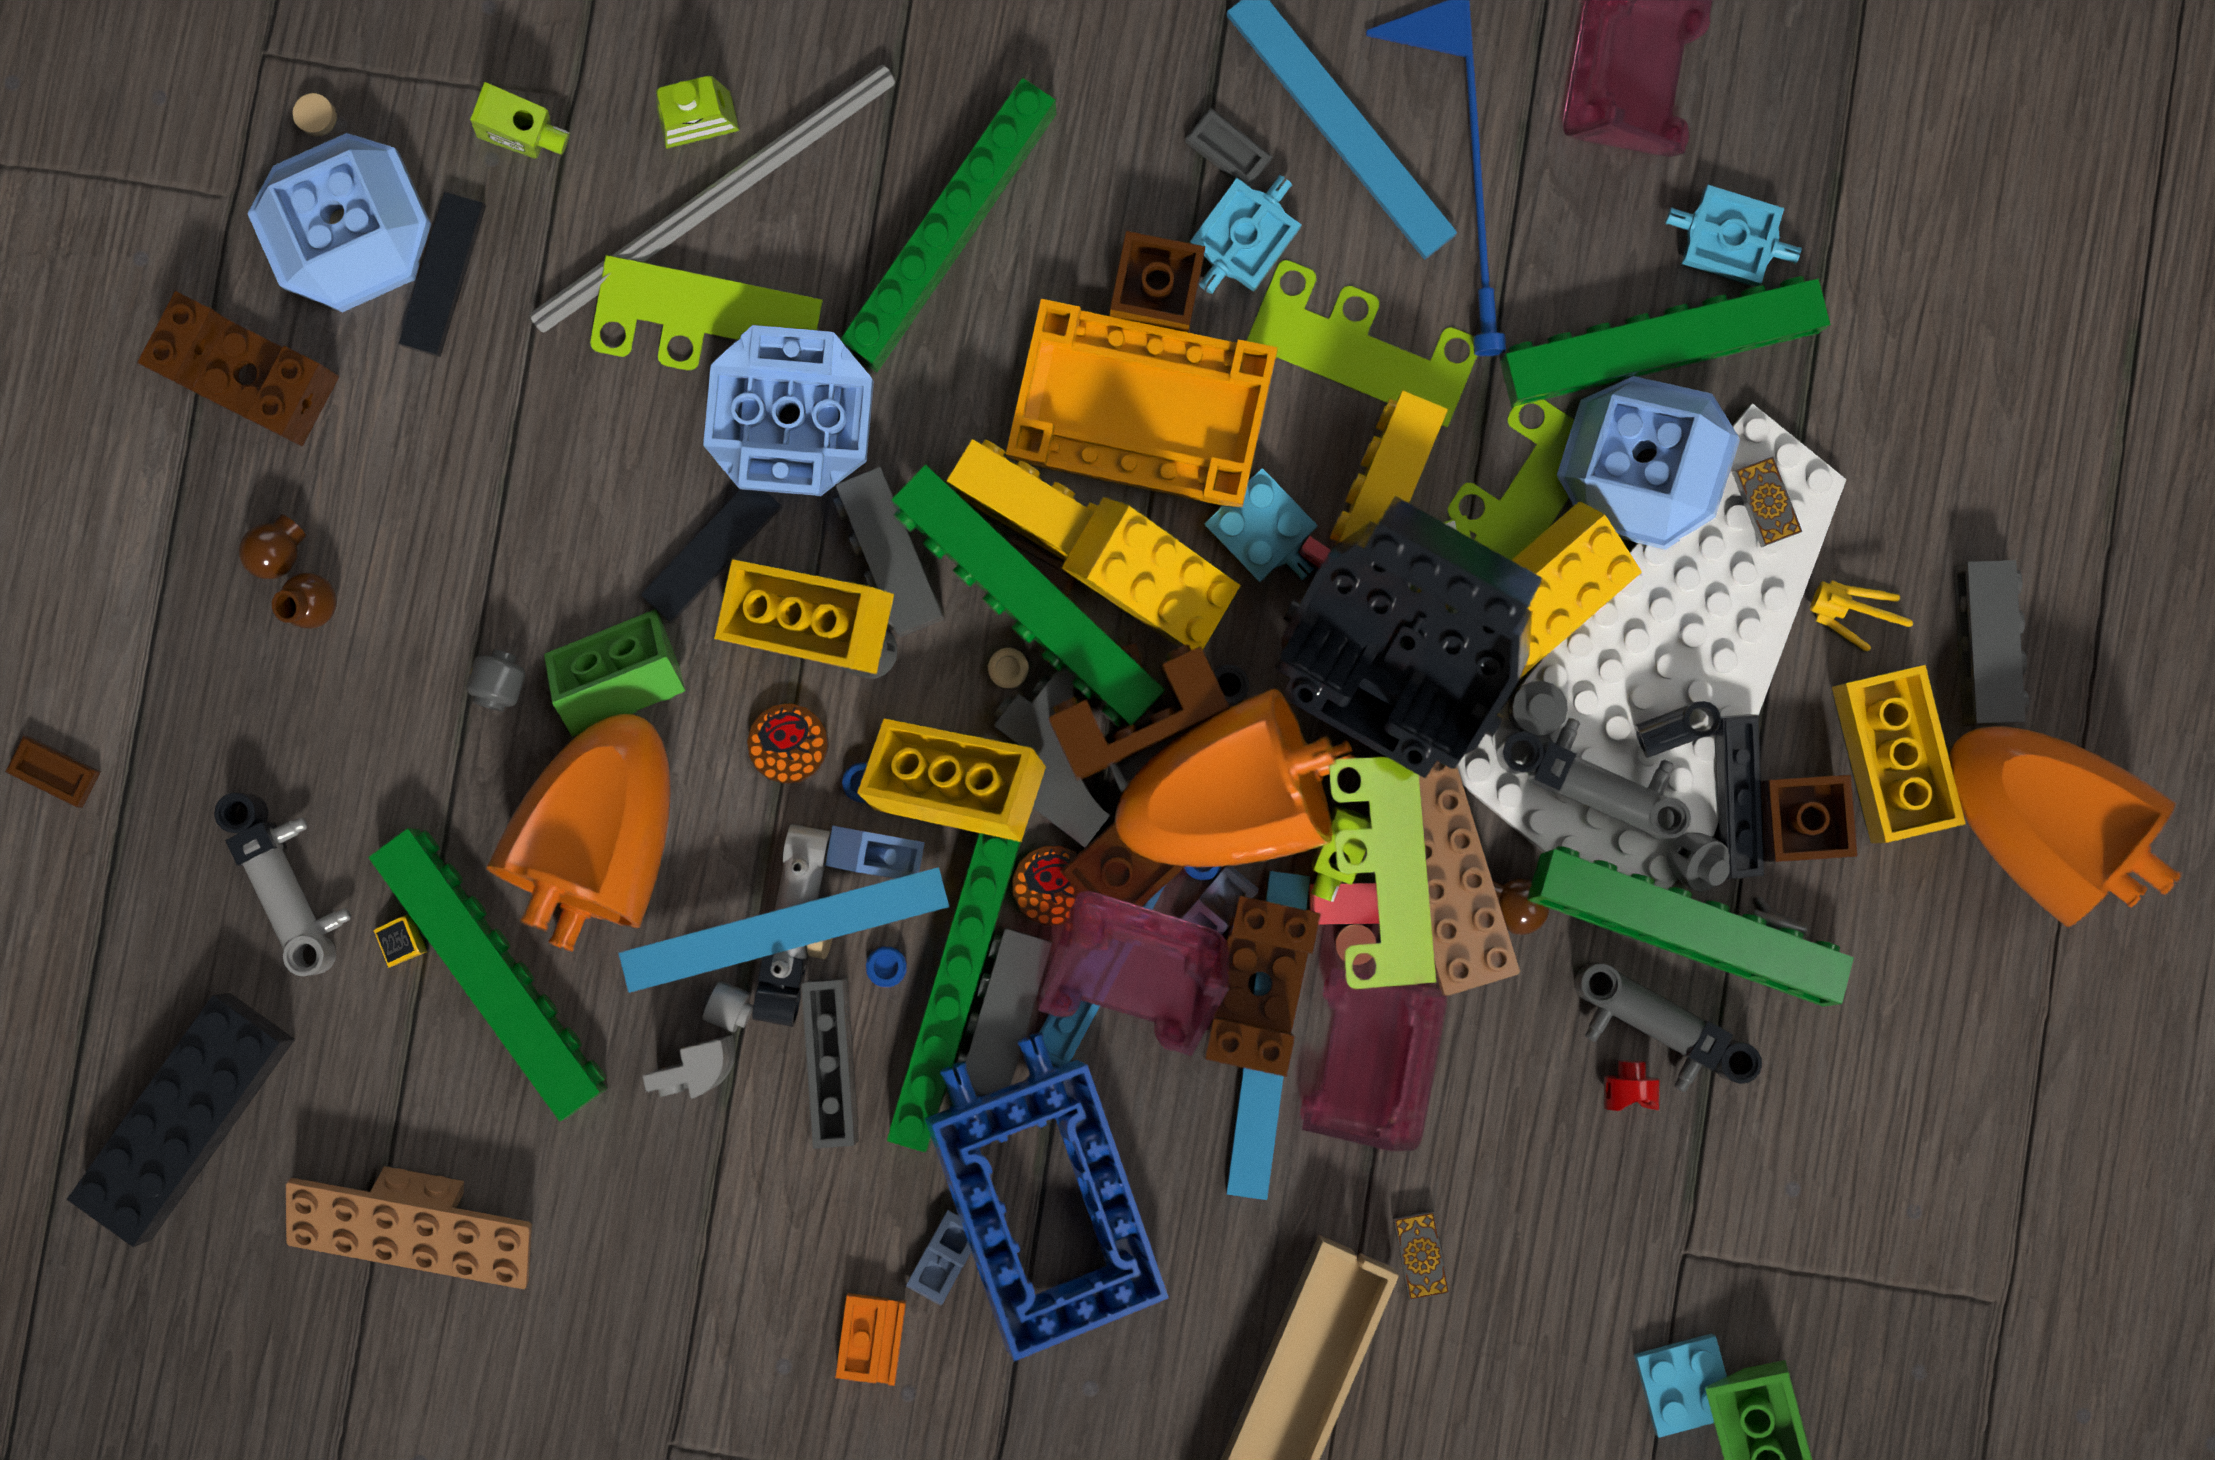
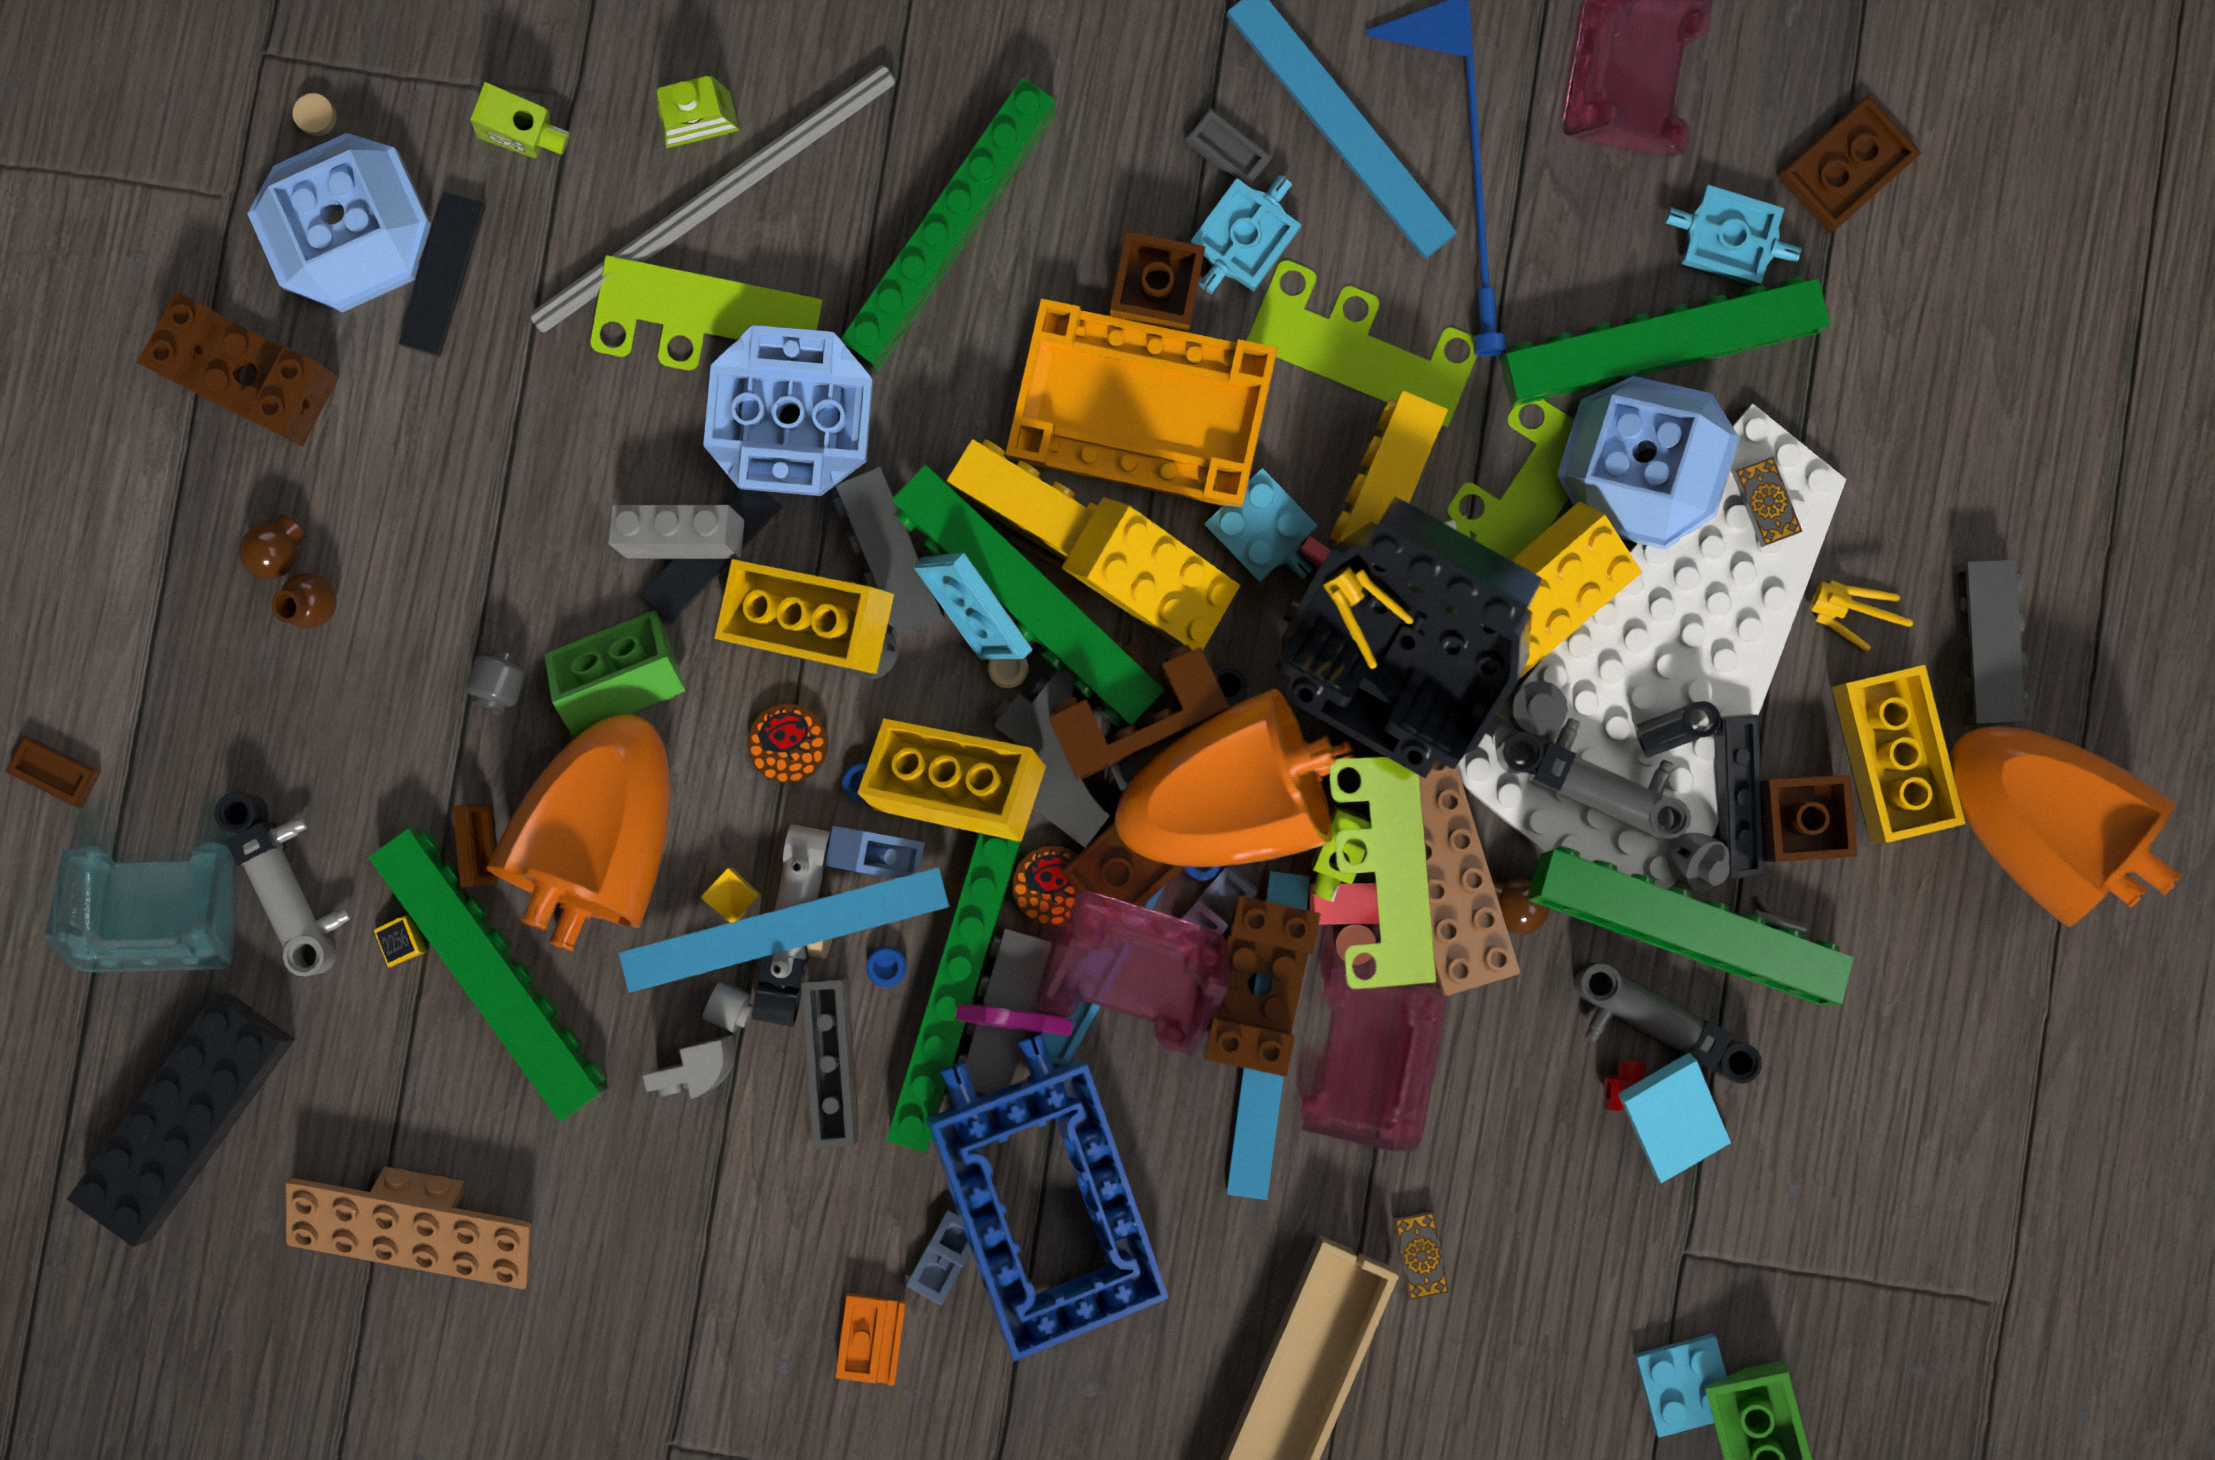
none -> clear light blue windscreen [44,842,234,972]
none -> reddish brown tile [453,804,498,887]
none -> light grey brick [608,505,744,559]
none -> yellow slope [701,868,762,923]
none -> medium azure tile [913,553,1033,660]
none -> magenta tile [955,1004,1073,1036]
none -> yellow plant [1322,565,1413,669]
none -> medium azure tile [1618,1052,1731,1183]
none -> reddish brown tile [1777,95,1921,235]

